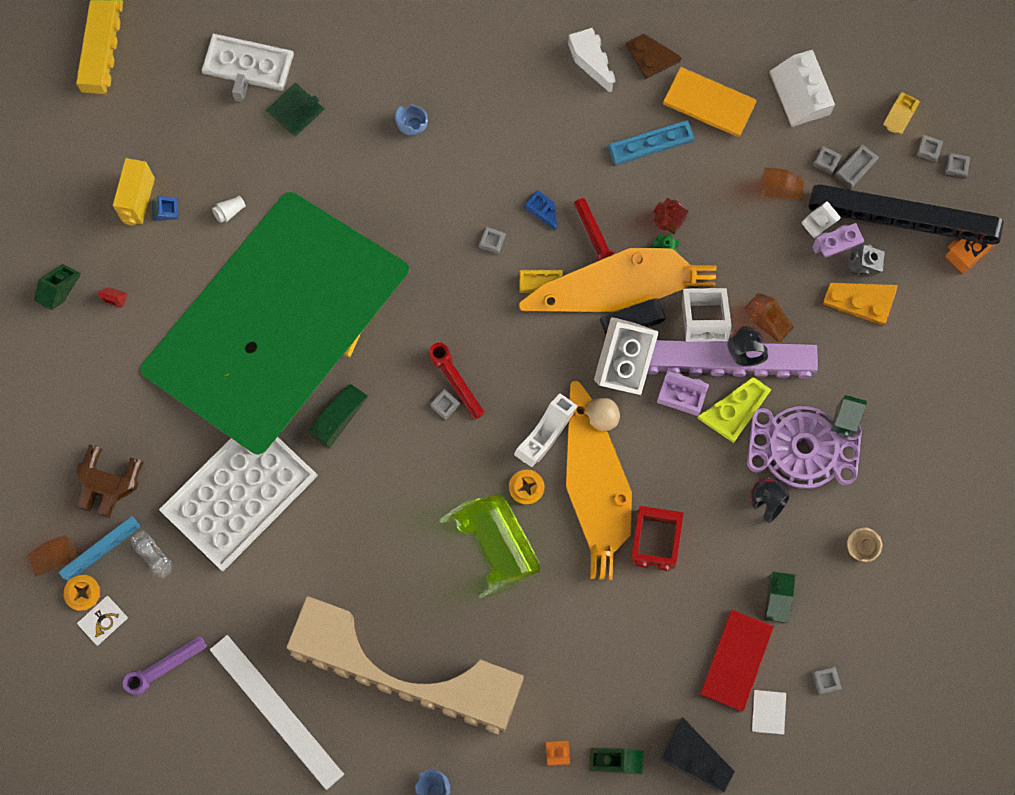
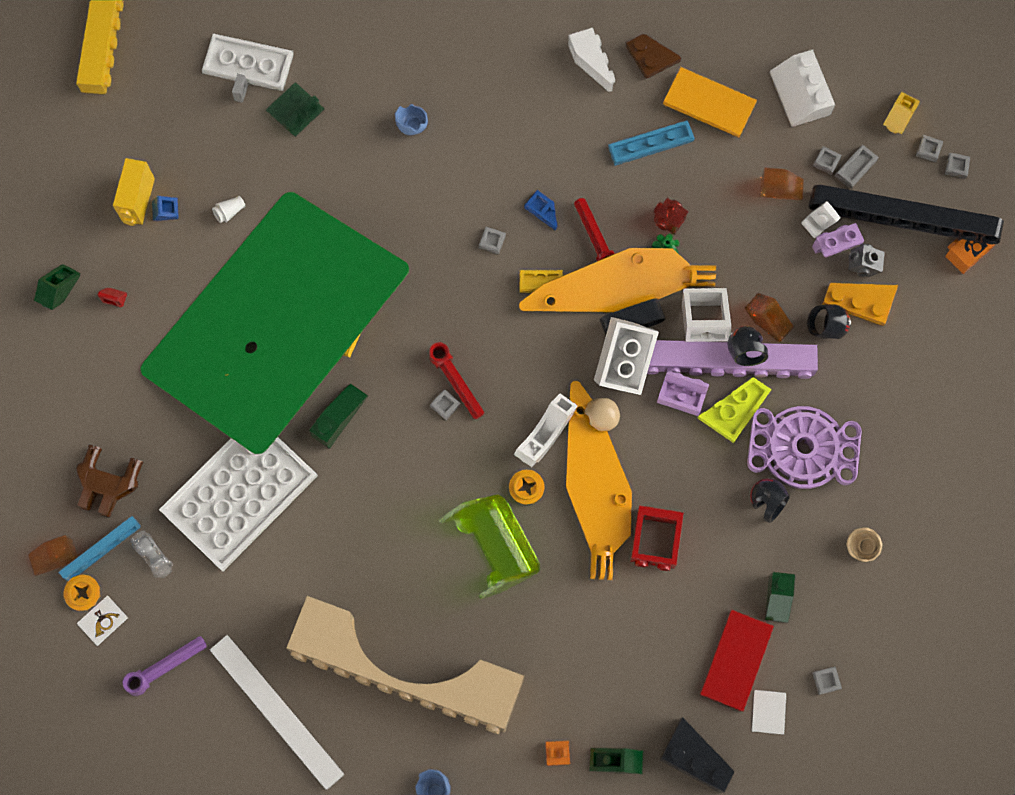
slope [831,395,867,438] -> none
none -> black helmet [807,304,851,339]

